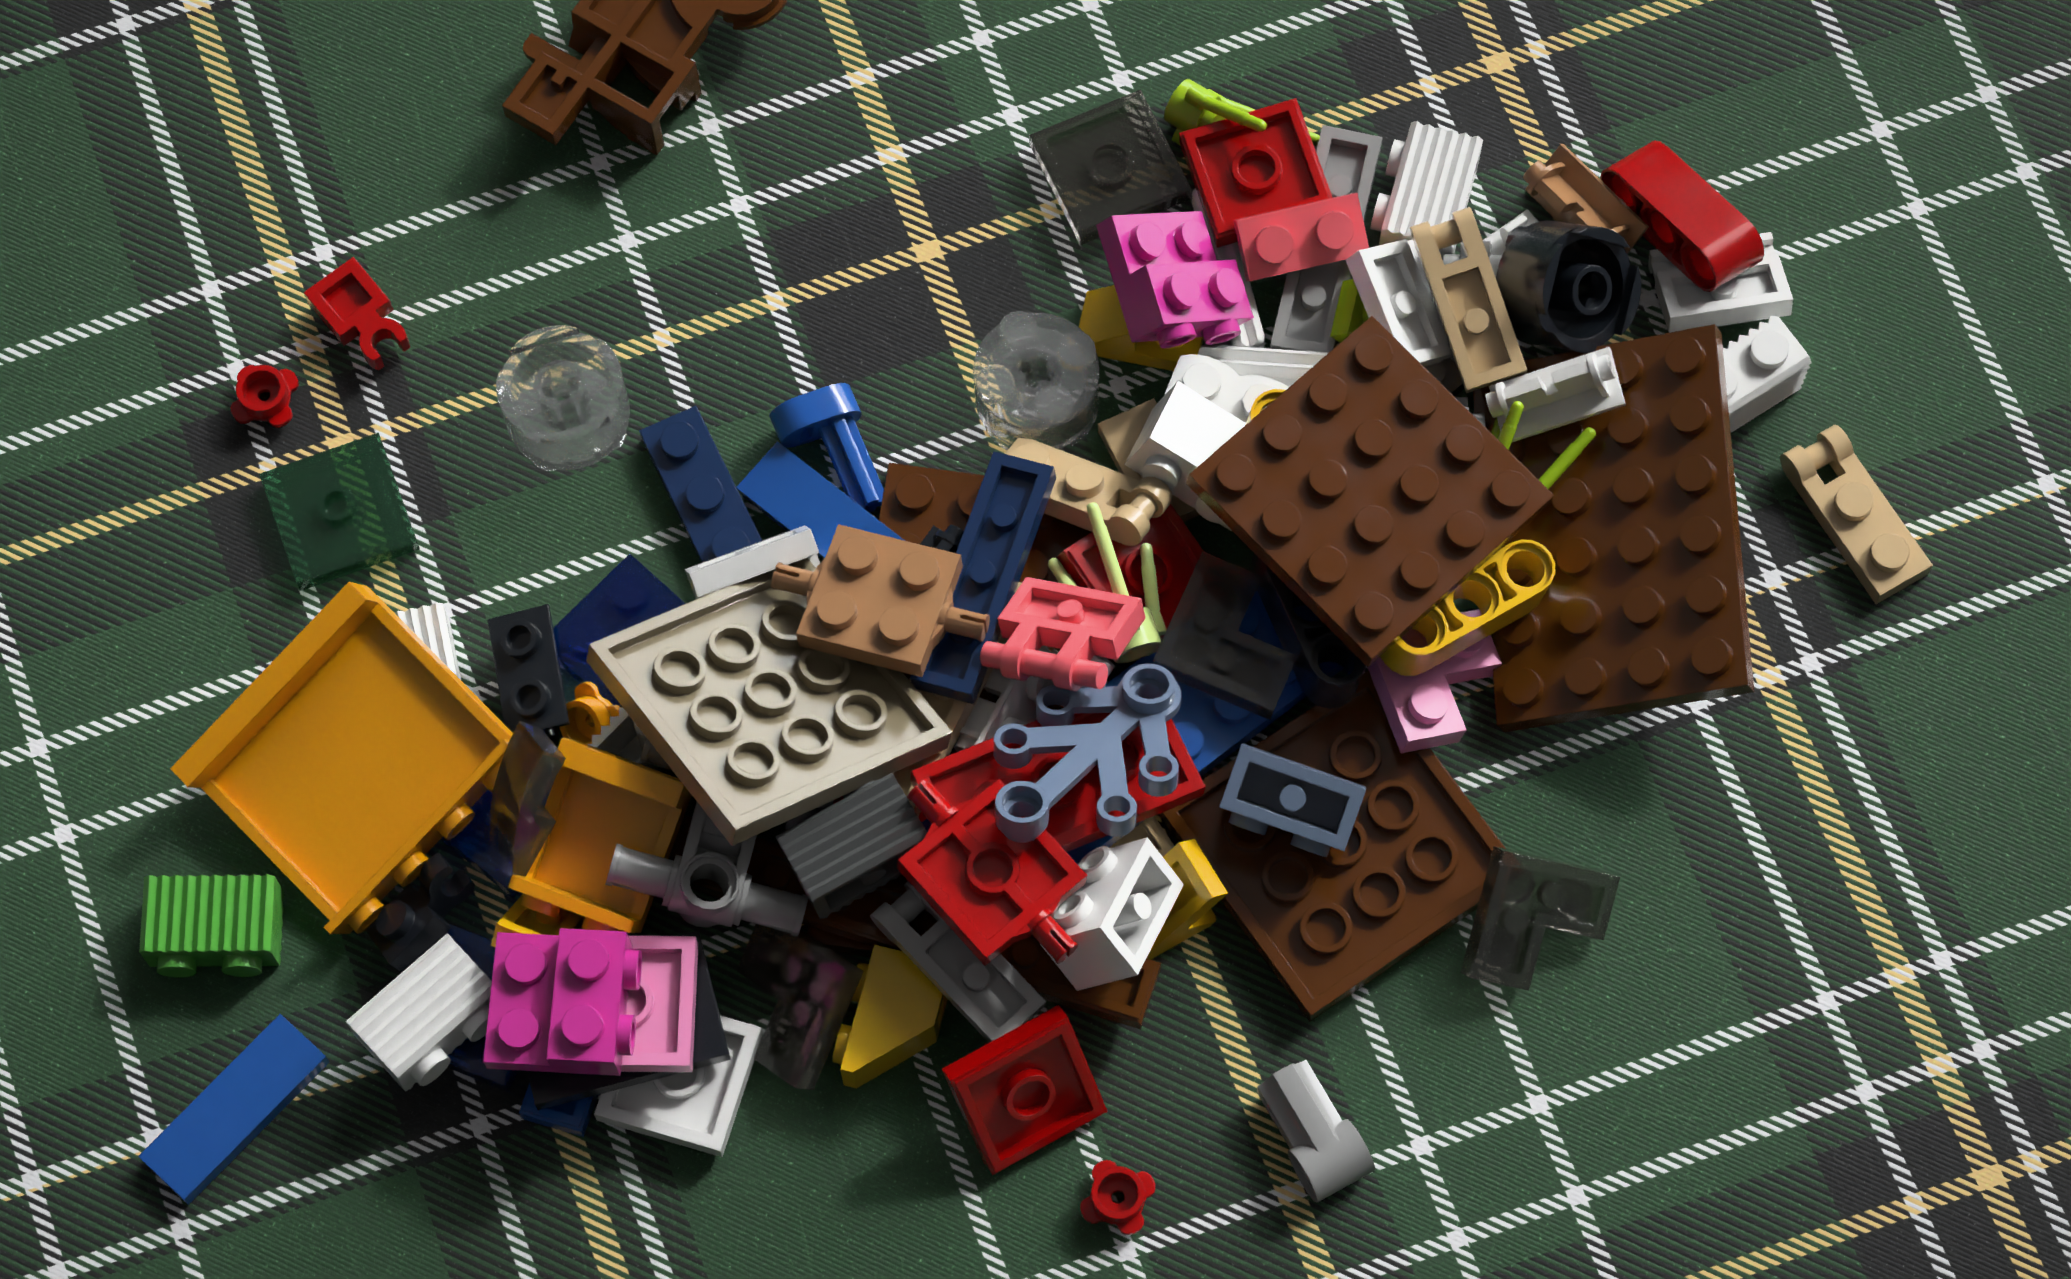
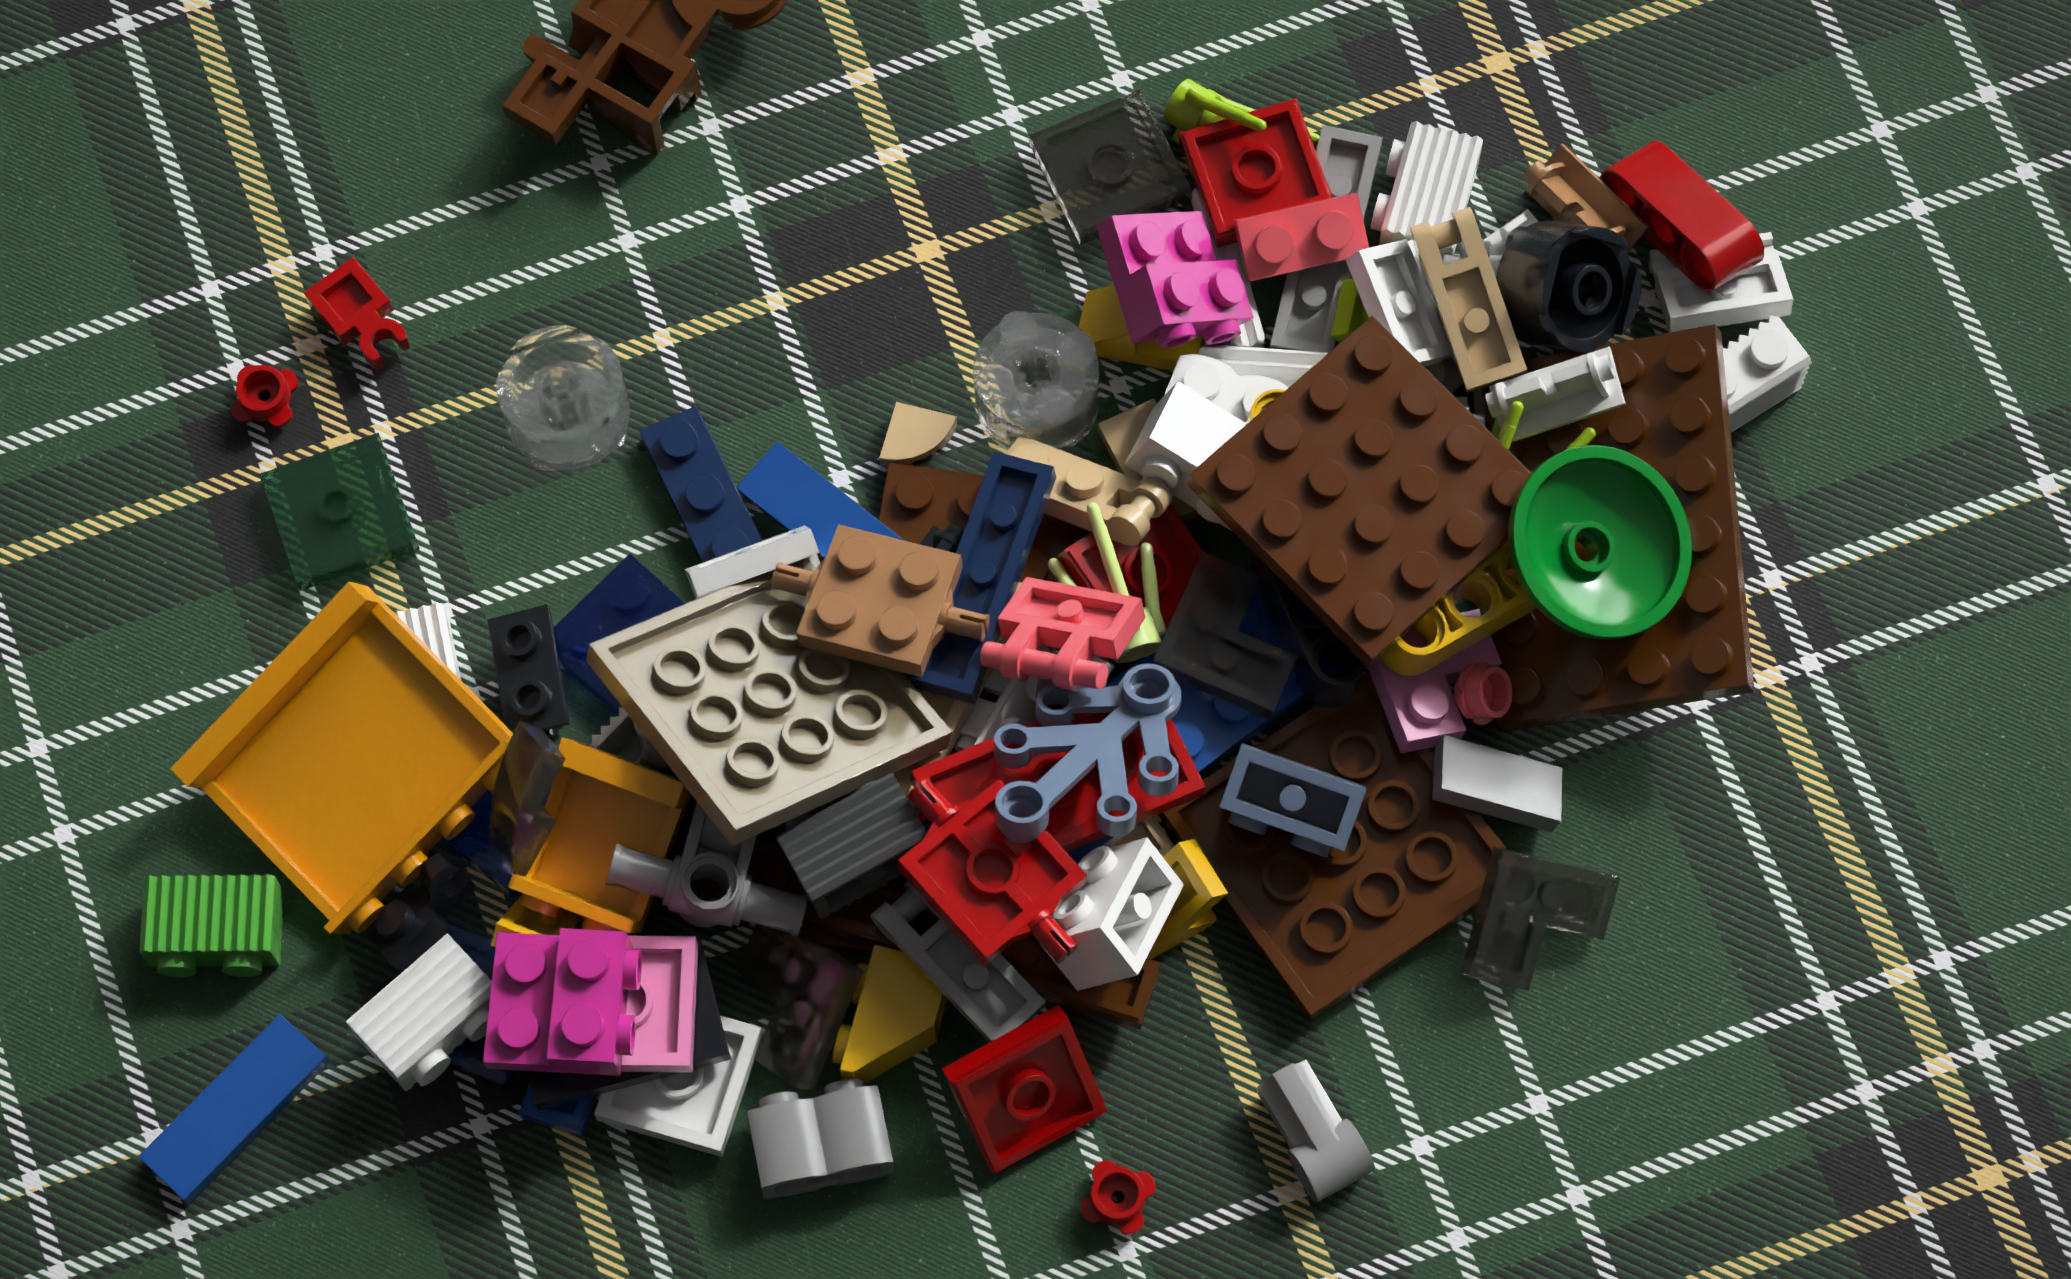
light orange plate [559,682,621,744] -> none
blue piece [769,383,884,513] -> none
tan plate [1780,425,1933,604] -> none
none -> light grey brick [747,1079,894,1199]
none -> tan tile [879,402,957,467]
none -> light grey tile [1433,735,1562,833]
none -> coral plate [1454,661,1513,725]
none -> green dish [1508,445,1692,640]

